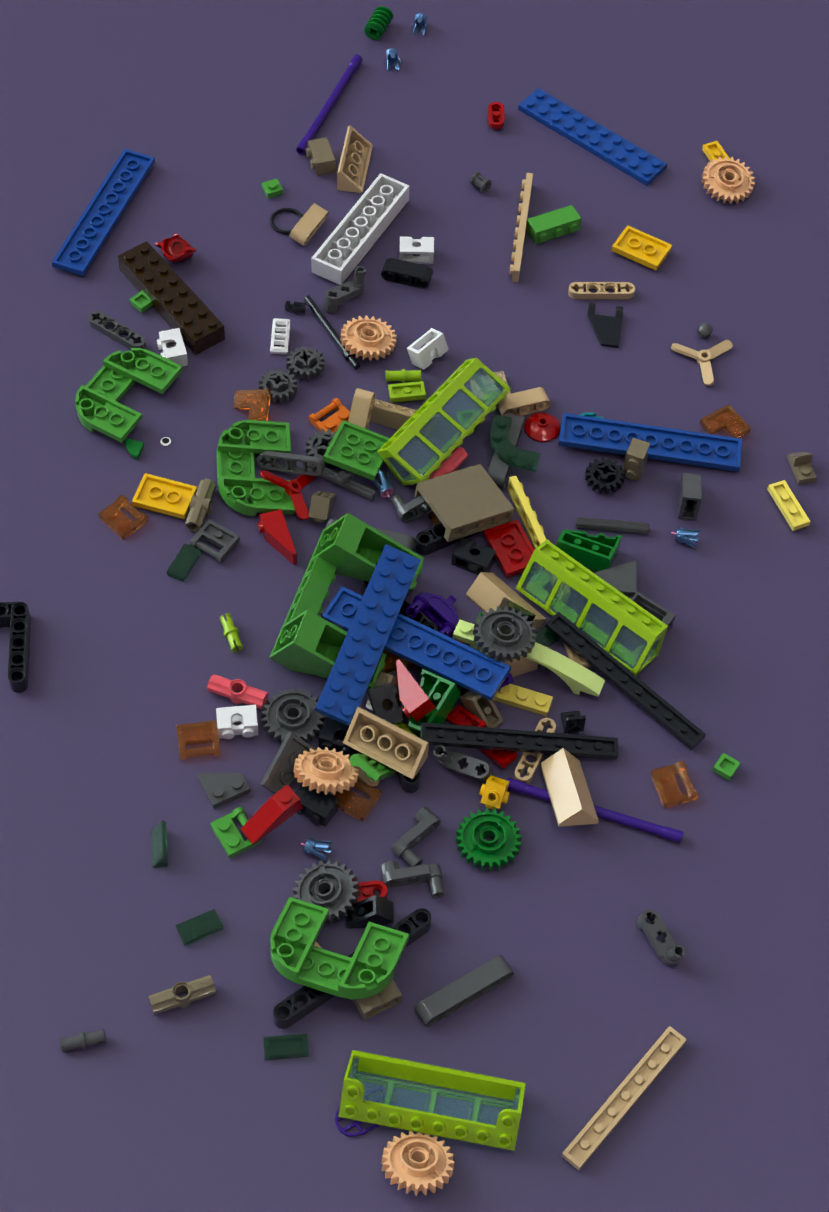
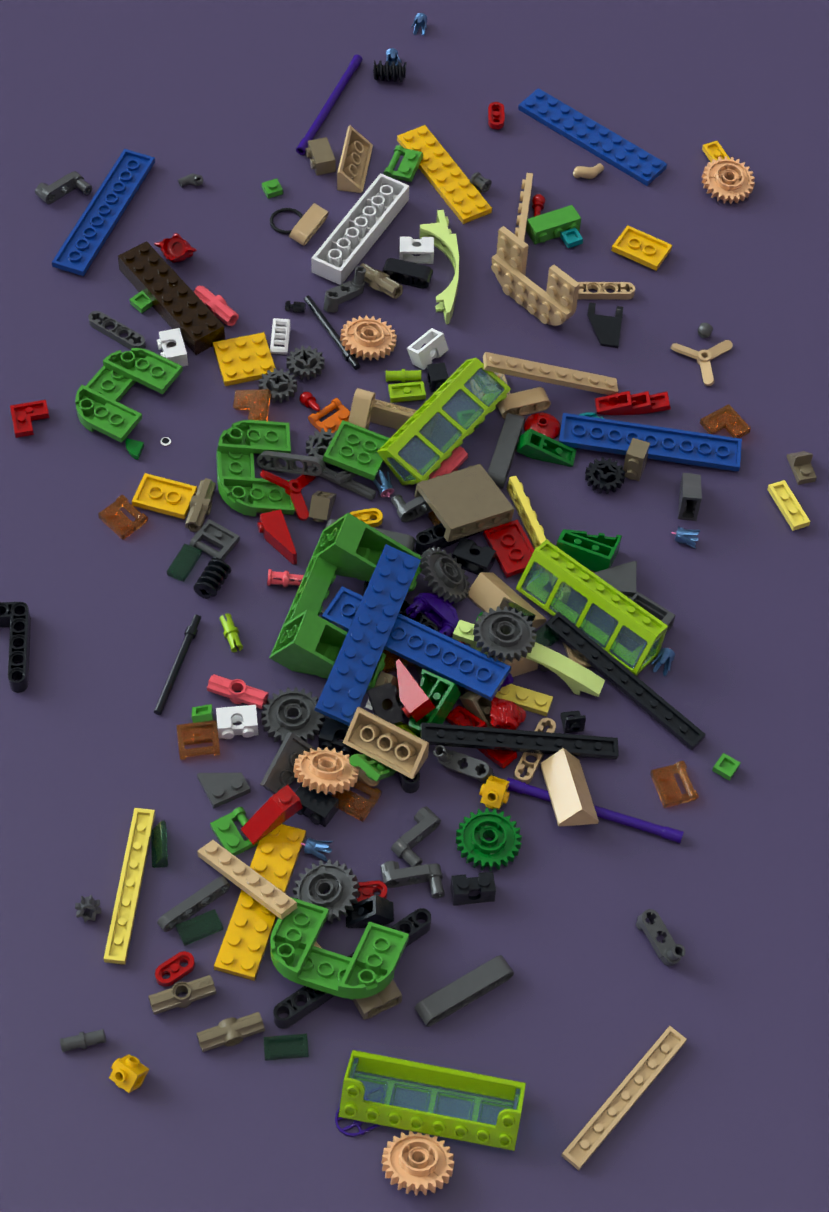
green piece [364,6,393,40] -> none
clear green plate [490,415,540,472] -> none
dark grey axle [576,517,650,534] -> none
none -> red plate [10,400,49,438]
none -> dark grey beam [35,171,93,204]
none -> dark grey gear [75,895,101,922]
none -> light yellow plate [104,808,155,965]
none -> yellow brick [109,1054,149,1093]
none -> black bar [154,614,201,715]
none -> red plate [155,951,195,987]
none -> dark grey beam [157,876,231,932]
none -> dark grey arm [178,173,203,187]
none -> bright green plate [192,704,213,724]
none -> black piece [193,557,232,599]
none -> coral piece [194,285,239,327]
none -> dark tan piece [196,1012,265,1052]
none -> tan plate [197,840,297,920]
none -> yellow plate [213,332,275,386]
none -> yellow plate [214,824,306,981]
none -> coral pin [267,569,304,588]
none -> red bar [299,392,320,411]
none -> yellow plate [349,508,383,527]
none -> dark tan piece [360,263,403,299]
none -> black piece [373,60,407,82]
none -> bright green plate [383,145,423,182]
none -> yellow plate [397,125,492,224]
none -> yellowish green slope [419,210,459,324]
none -> dark grey gear [419,547,470,604]
none -> black brick [427,362,449,392]
none -> black brick [450,872,496,906]
none -> tan plate [483,352,618,395]
none -> red hair [490,696,526,730]
none -> tan plate [491,226,580,326]
none -> green slope [516,429,577,467]
none -> red bar [532,194,545,217]
none -> teal plate [560,228,583,248]
none -> tan arm [573,163,604,179]
none -> red slope [595,391,671,415]
none -> flat silver piece [651,648,675,676]

